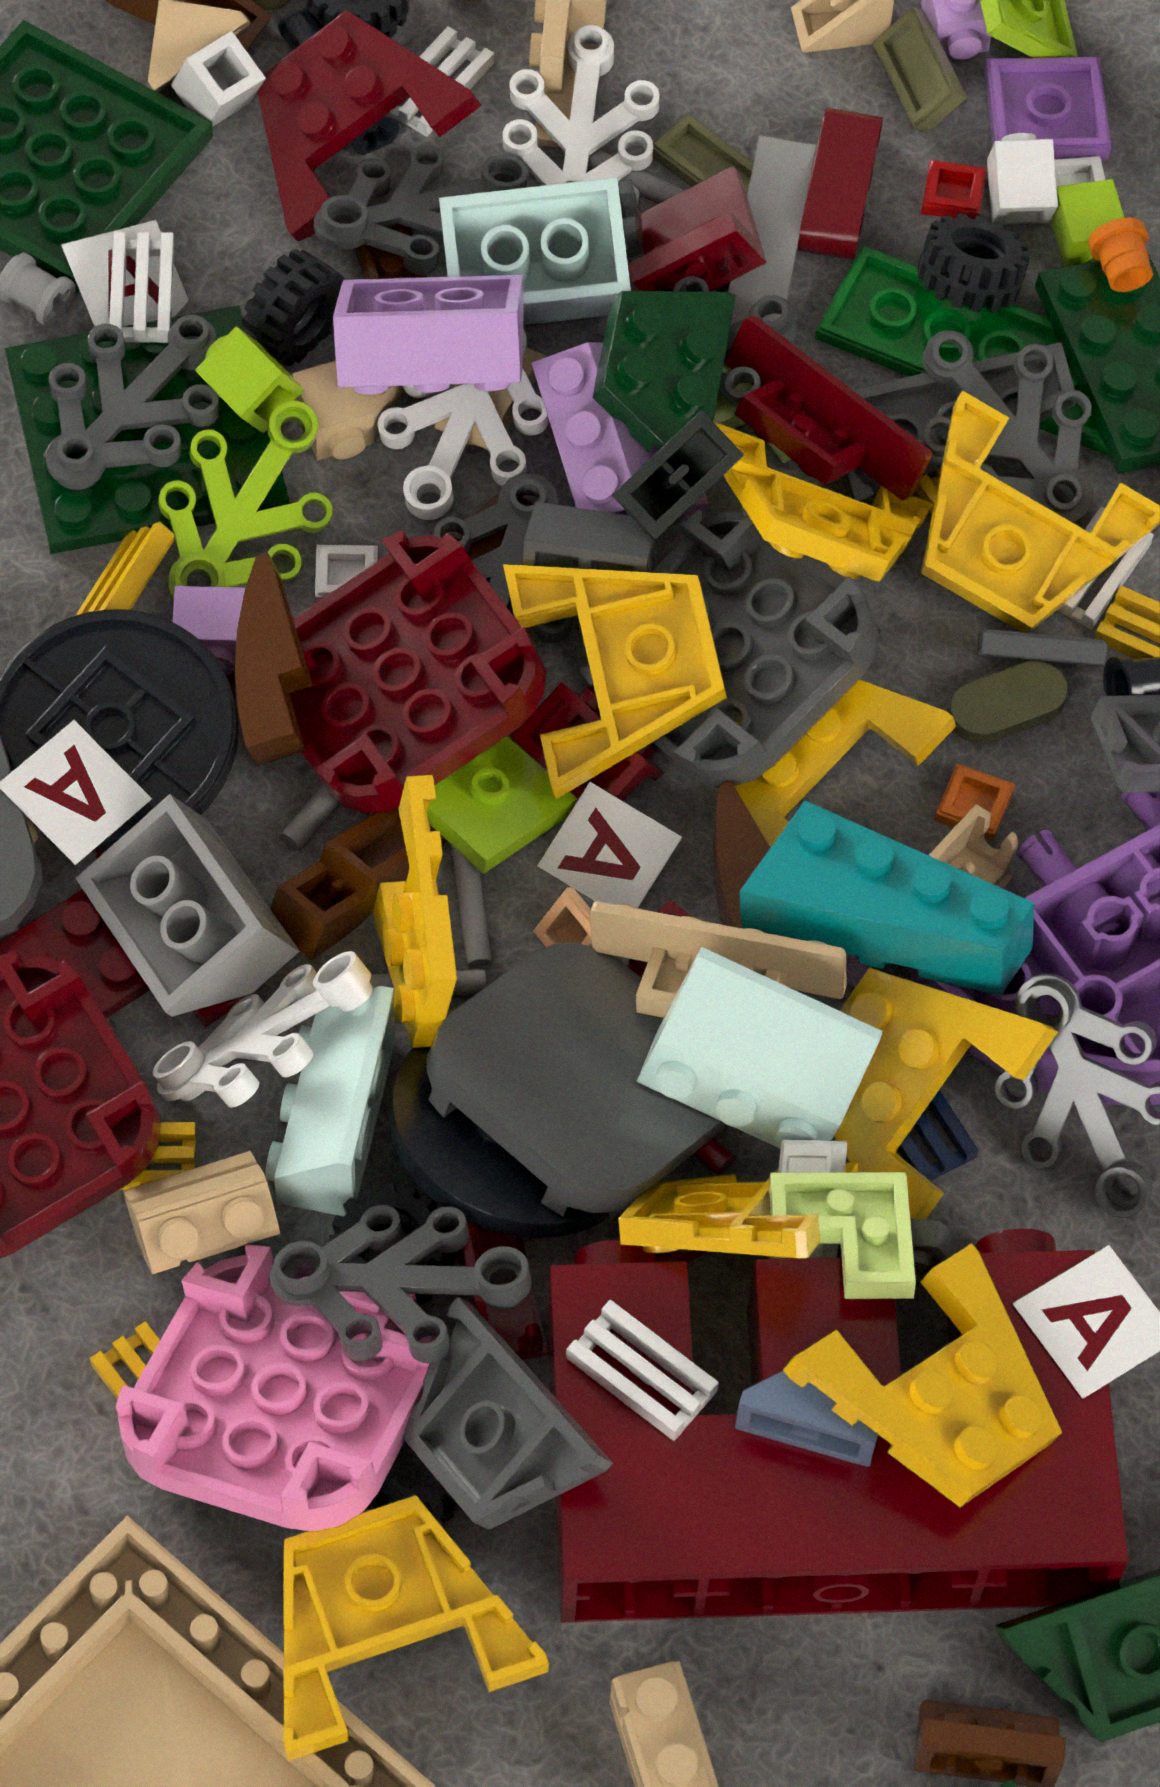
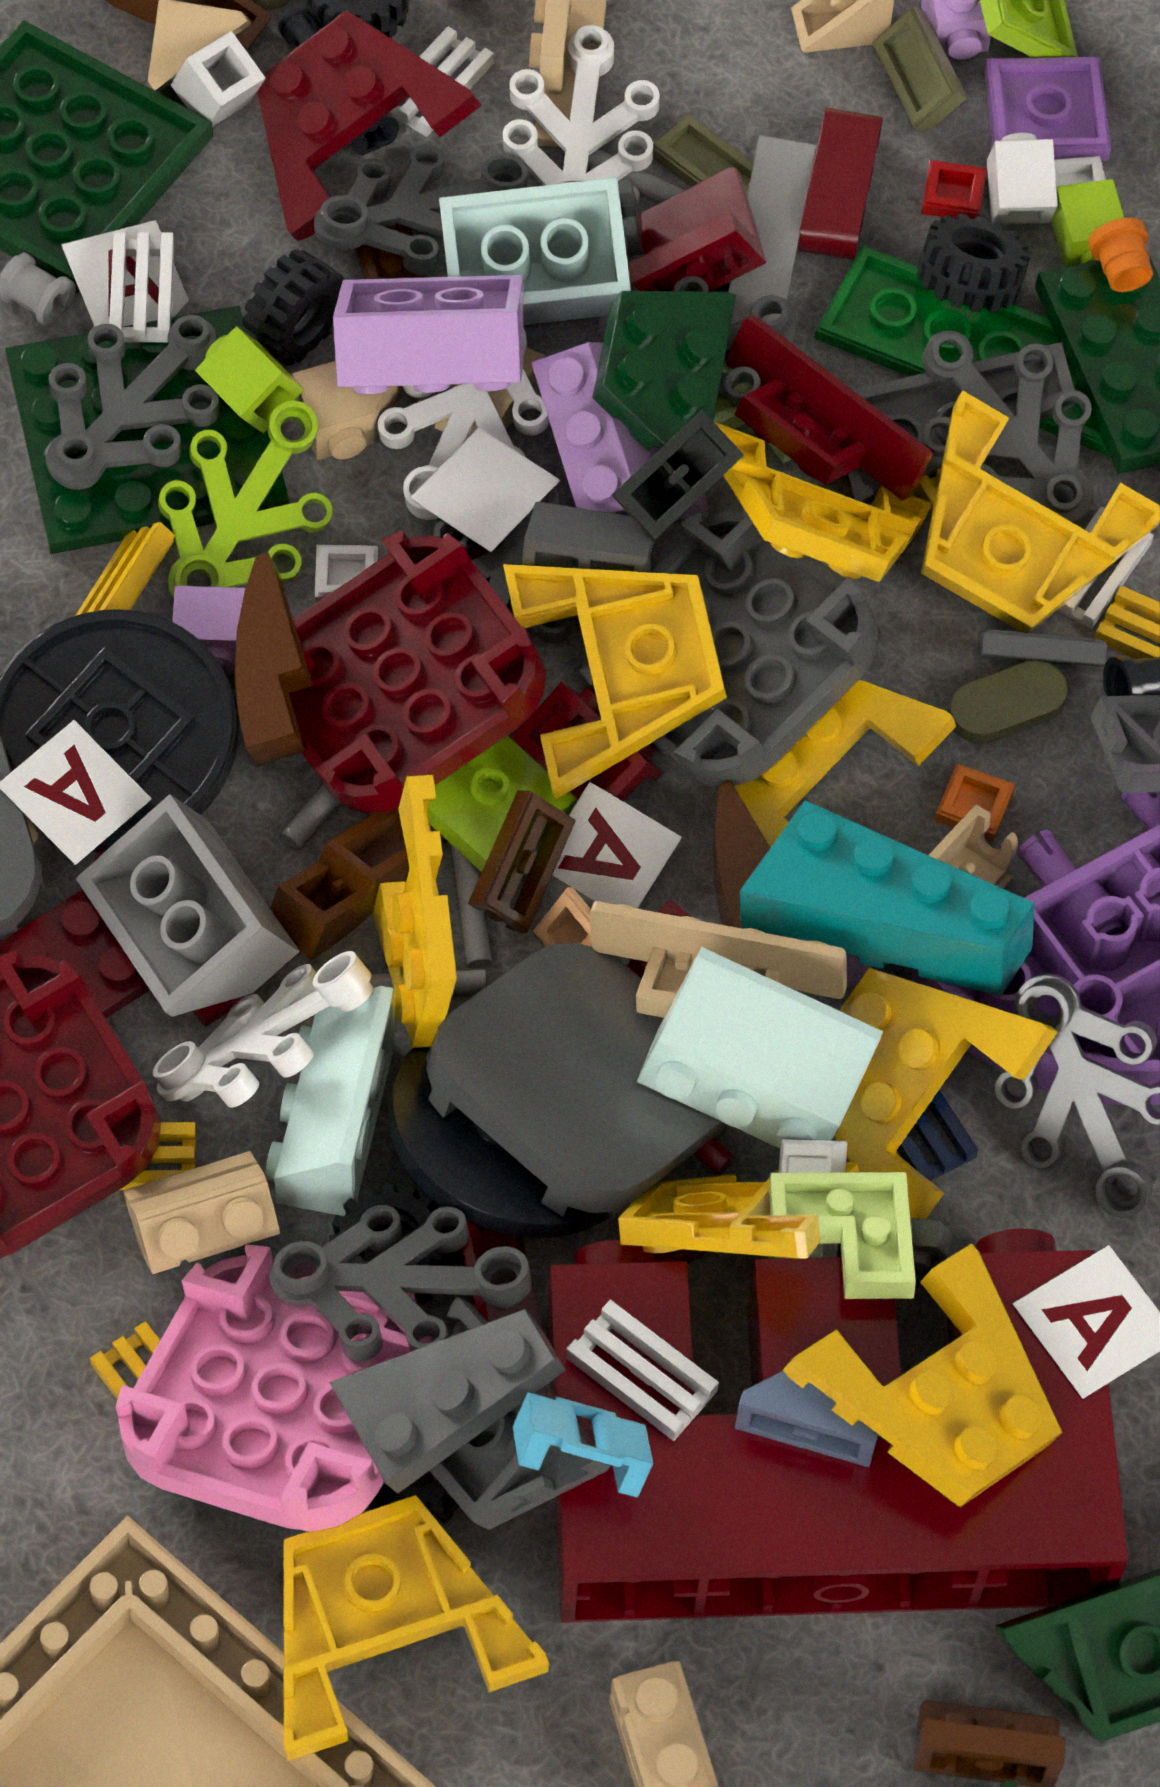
none -> dark grey wing [329,1309,566,1493]
none -> white sticker [410,427,560,552]
none -> reddish brown tile [468,790,576,934]
none -> medium azure piece [513,1392,653,1498]

